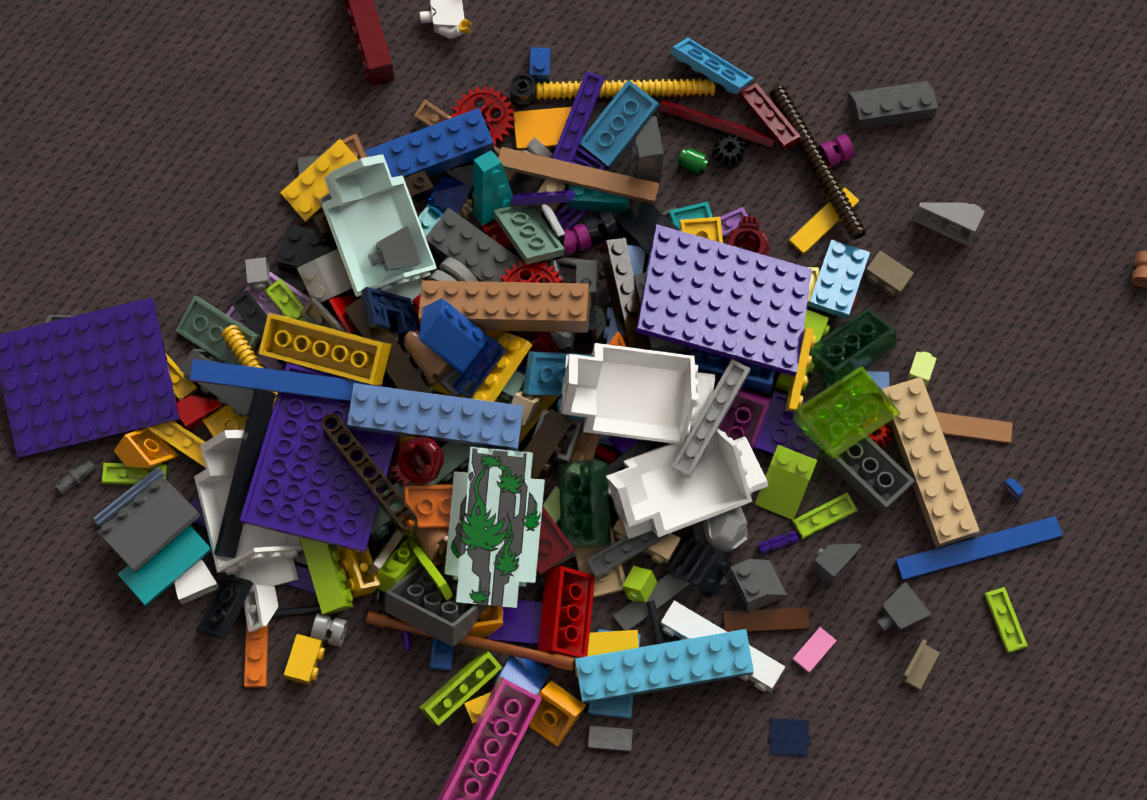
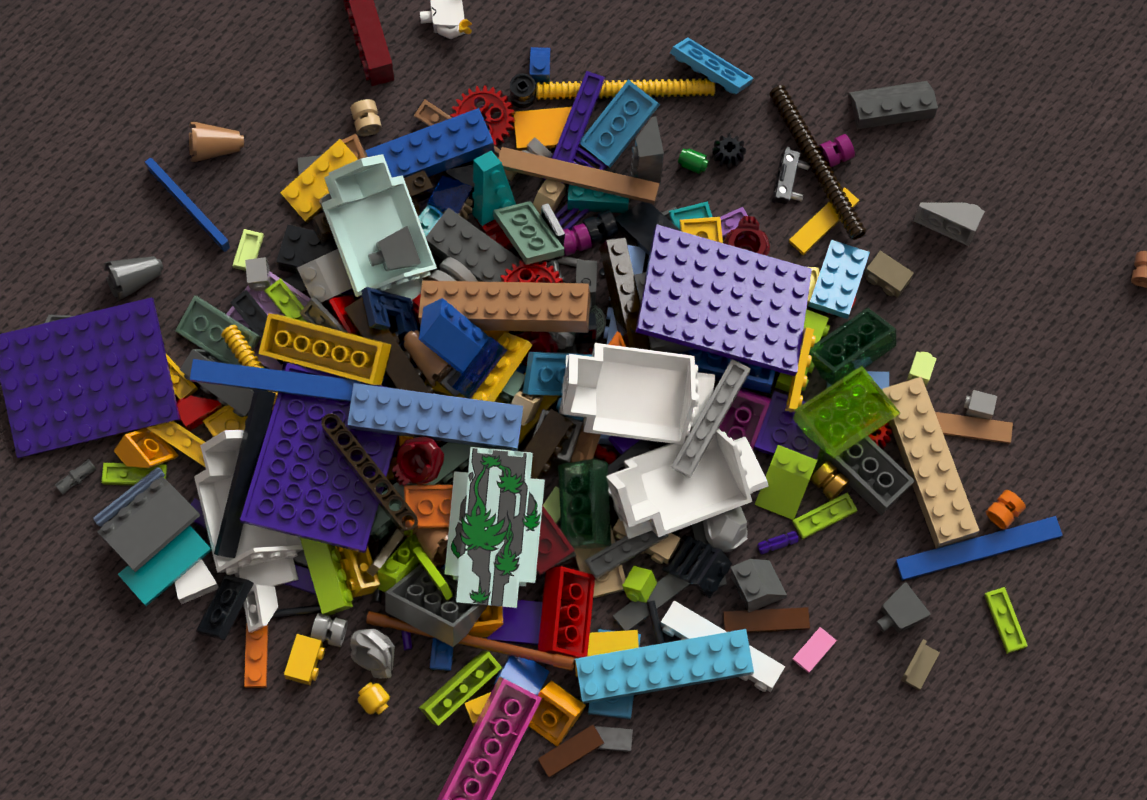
dark purple tile [511,190,575,206] -> none
dark red tile [659,100,776,147] -> none
dark red plate [740,83,801,150] -> none
clear blue piece [768,718,811,756] -> none
dark grey slope [811,544,862,587] -> none
blue tile [1003,478,1024,501] -> none
none -> dark grey cone [103,256,164,301]
none -> blue tile [145,158,230,252]
none -> medium nougat cone [189,122,244,162]
none -> yellowish green tile [232,229,264,271]
none -> tan wheel [350,99,382,136]
none -> light grey helmet [350,629,395,679]
none -> yellow head [358,682,390,715]
none -> reddish brown tile [538,725,605,778]
none -> piece [772,147,809,204]
none -> pearl gold wheel [810,461,850,500]
none -> light grey brick [964,390,997,420]
none -> orange wheel [986,490,1026,530]

